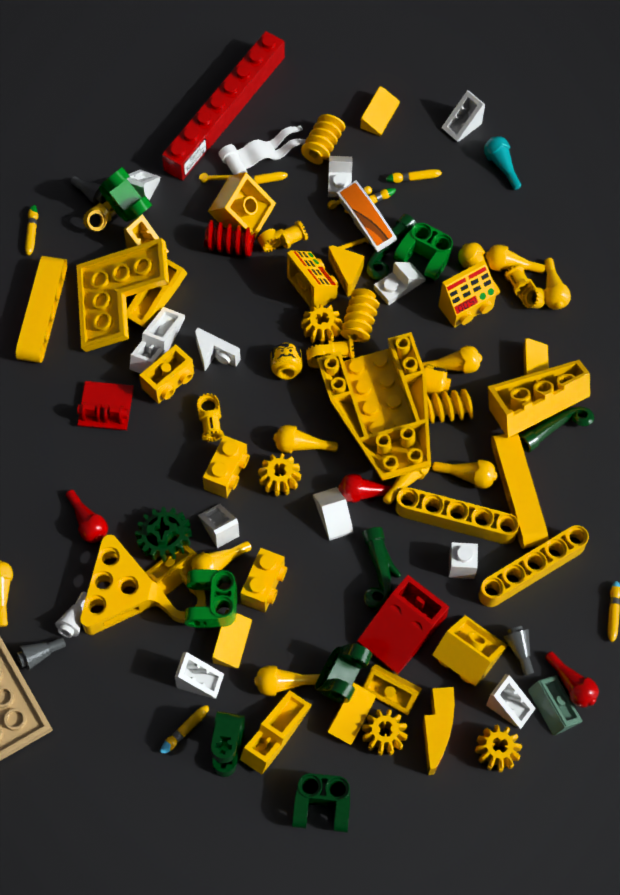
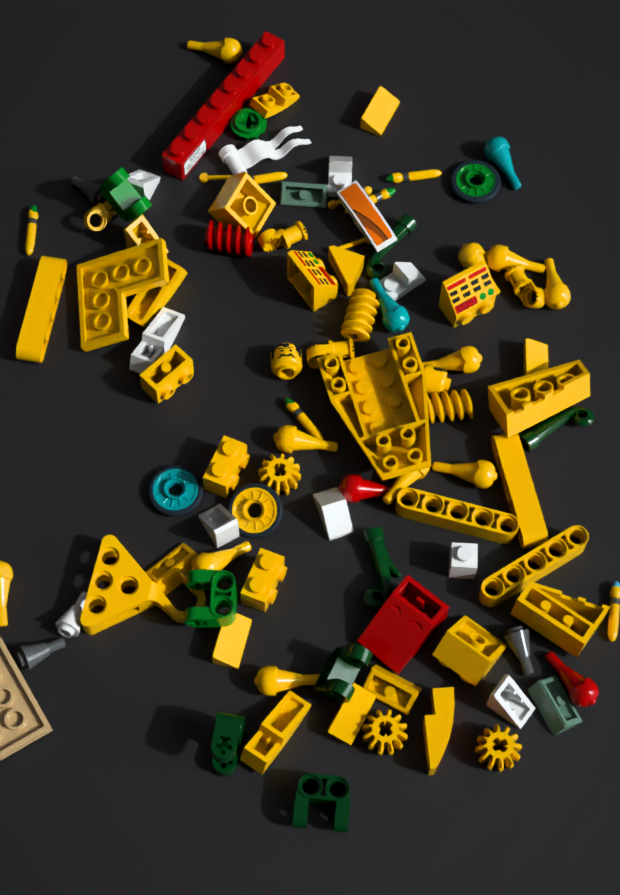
red piece [66,490,108,543] -> none
red hinge [77,381,134,430] -> none
dark green gear [135,507,192,562] -> none
yellow piece [160,705,209,753] -> none
white slope [175,652,224,699] -> none
white slope [195,328,241,371] -> none
yellow connector [197,393,224,442] -> none
yellow piece [301,114,346,165] -> none
yellow gear [301,303,342,345] -> none
green piece [393,223,453,281] -> none
white slope [441,90,485,142] -> none
none -> teal wheel [148,465,203,516]
none -> yellow piece [187,38,242,64]
none -> yellow wheel [228,483,283,538]
none -> green gear [231,108,267,141]
none -> yellow slope [250,82,300,118]
none -> sand green slope [280,181,328,208]
none -> yellow piece [285,397,324,440]
none -> teal piece [370,278,410,332]
none -> wheel [450,160,501,203]
none -> yellow wedge [510,581,610,658]

